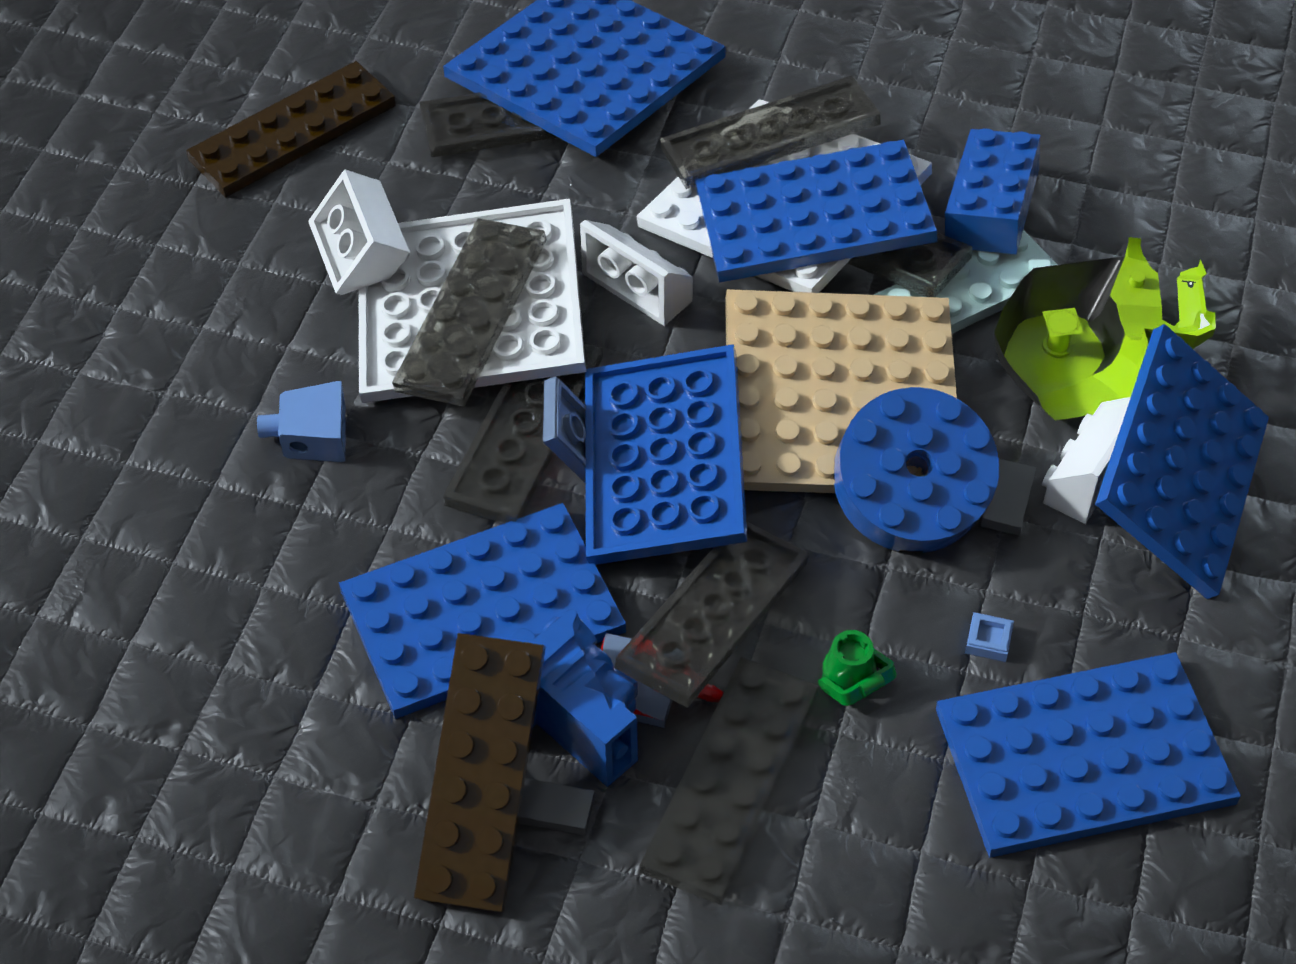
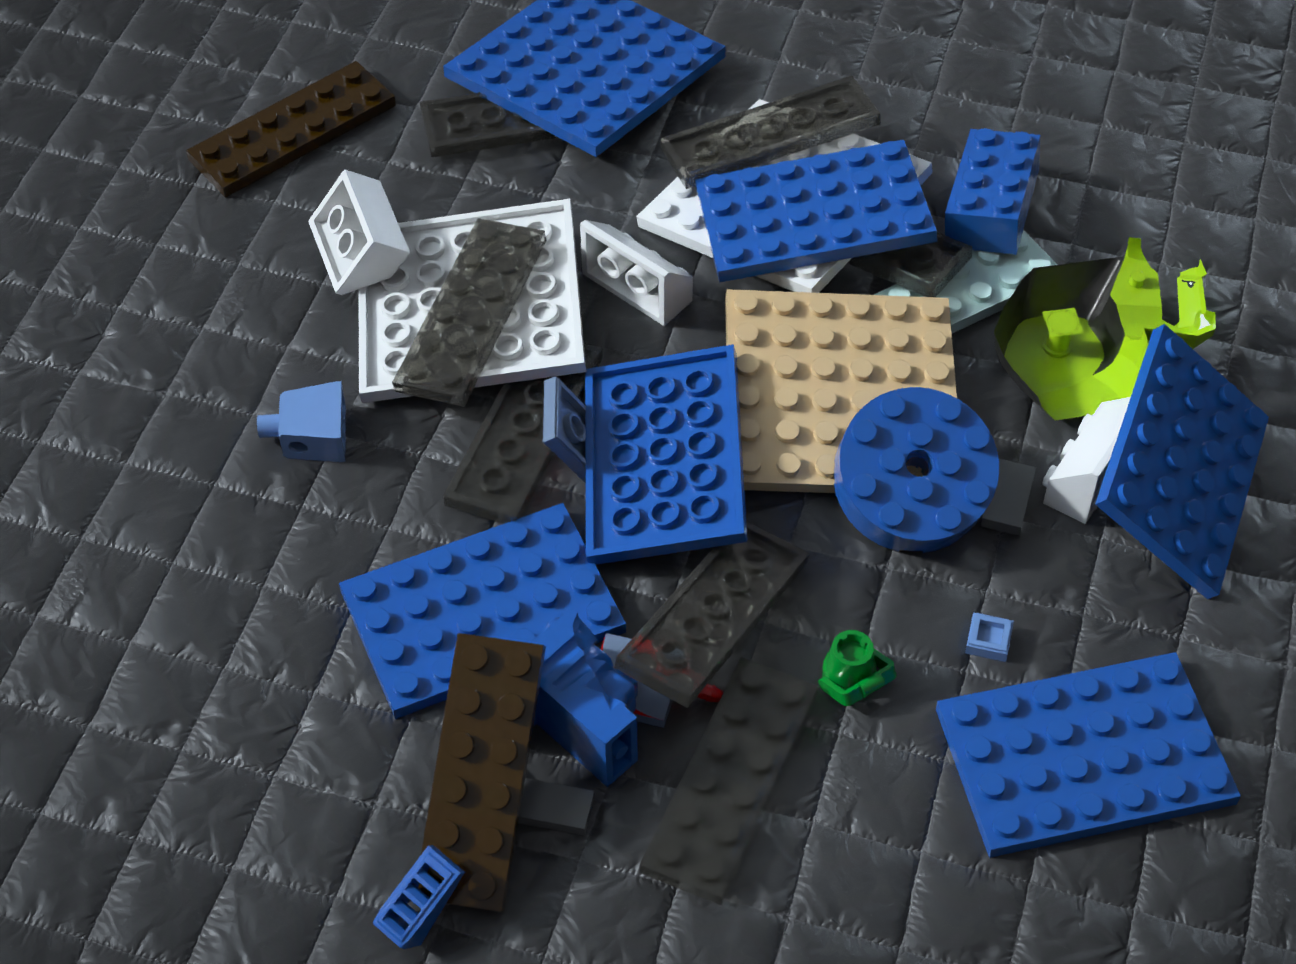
none -> blue slope [373,845,465,949]

